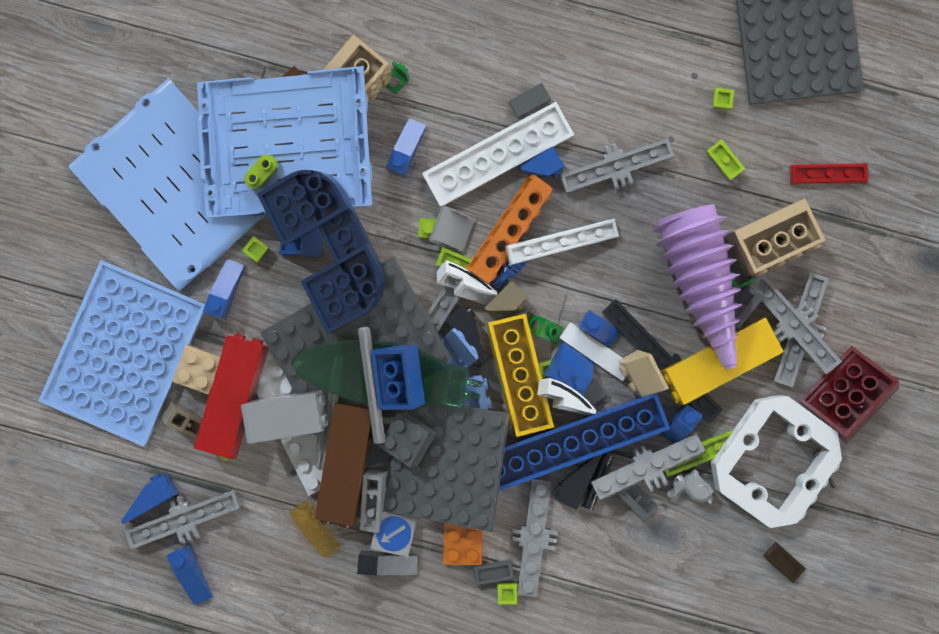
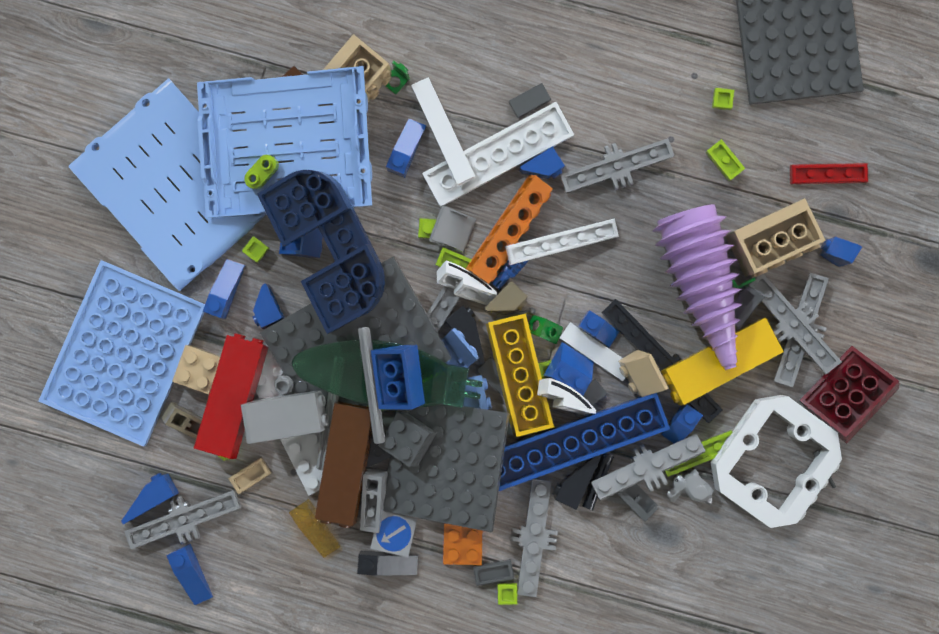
dark brown tile [763,541,806,583] -> none
none -> tan tile [228,457,272,495]
none -> blue slope [253,283,285,329]
none -> light grey plate [275,375,294,395]
none -> white tile [411,77,475,186]
none -> blue slope [820,237,862,267]

